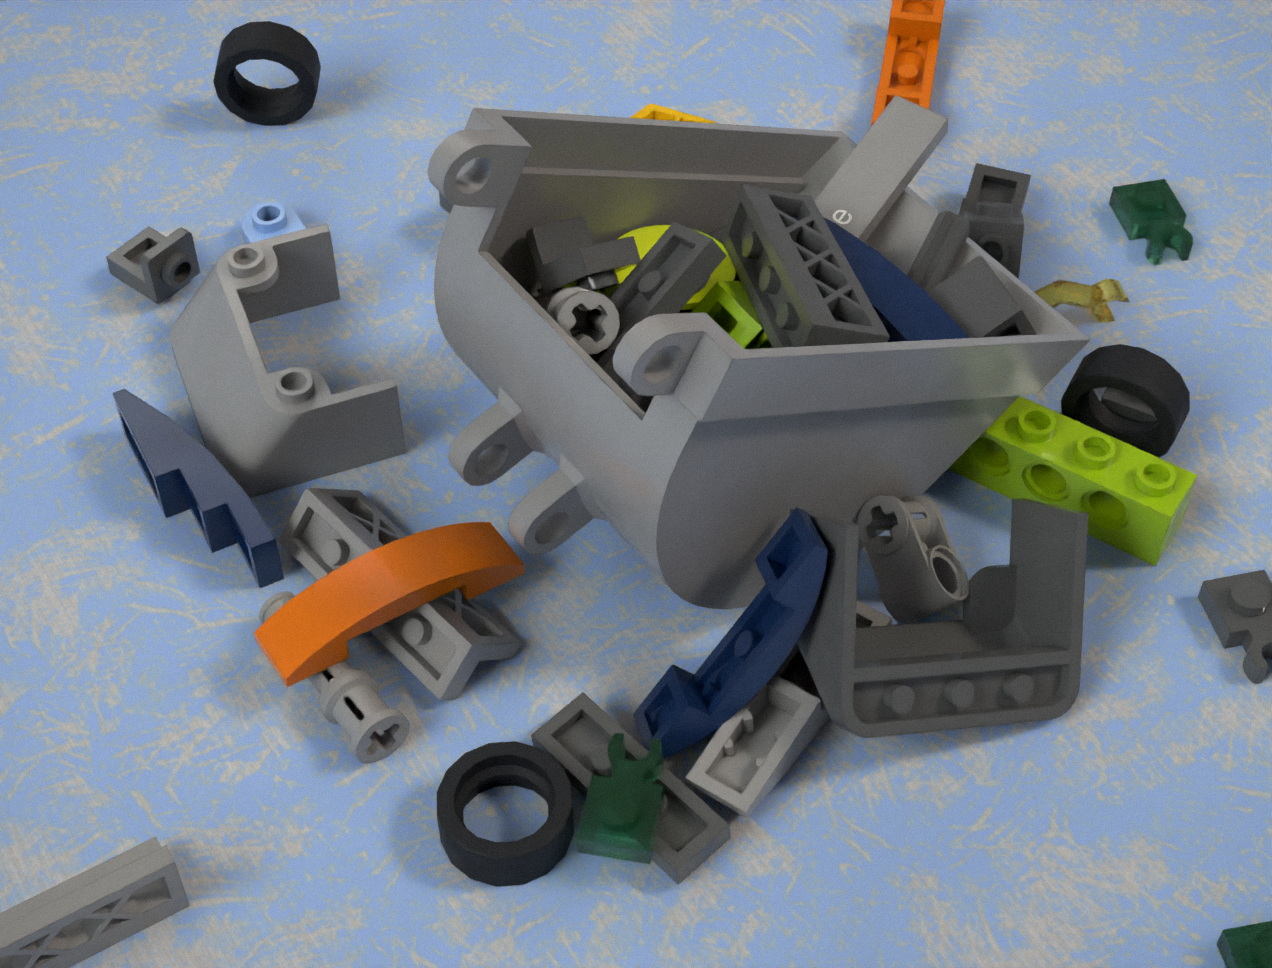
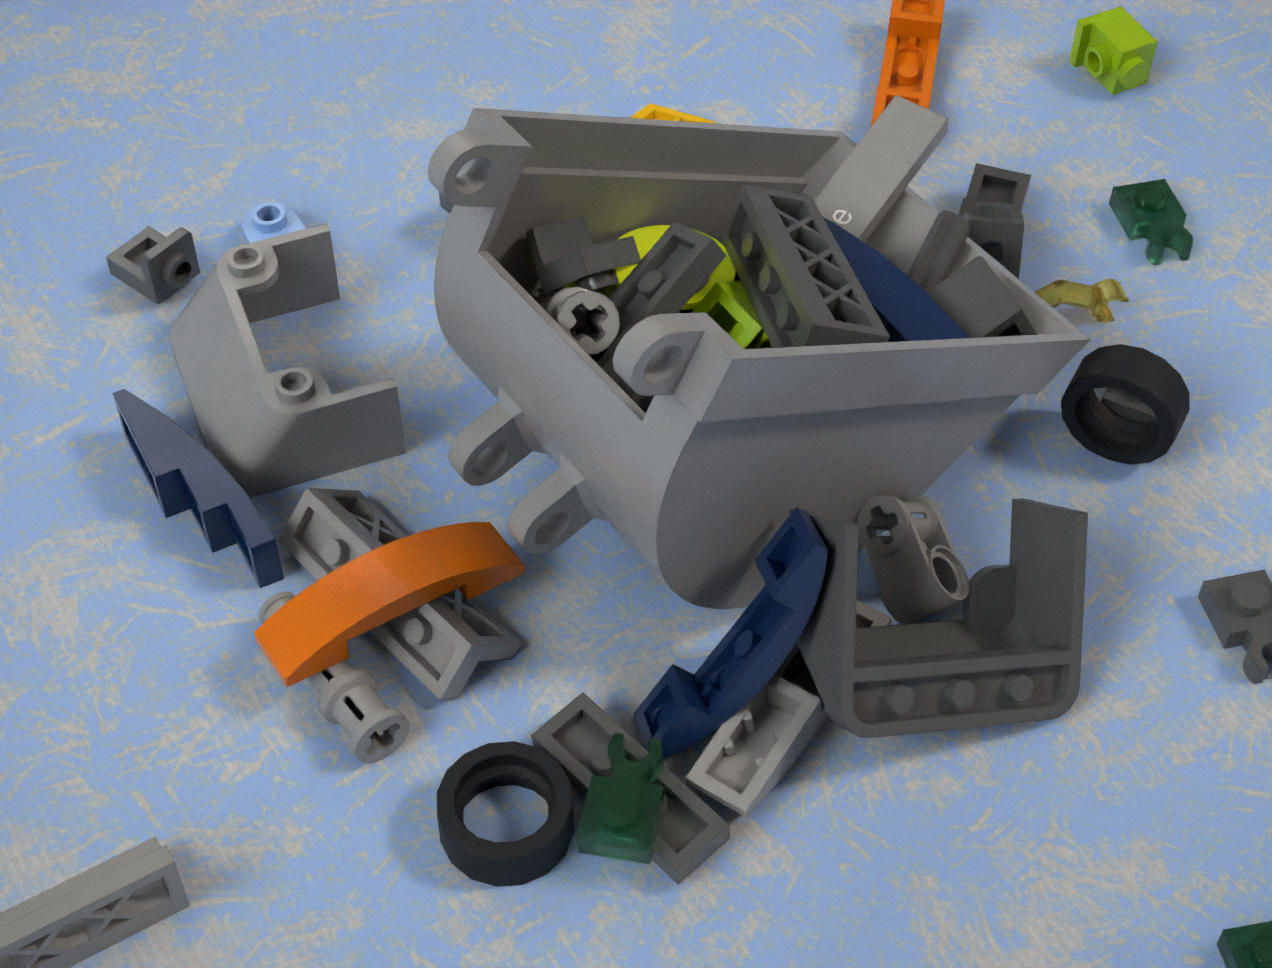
black tyre [213,21,321,126] -> none
lime brick [948,396,1198,566] -> none
none -> lime brick [1069,6,1158,95]

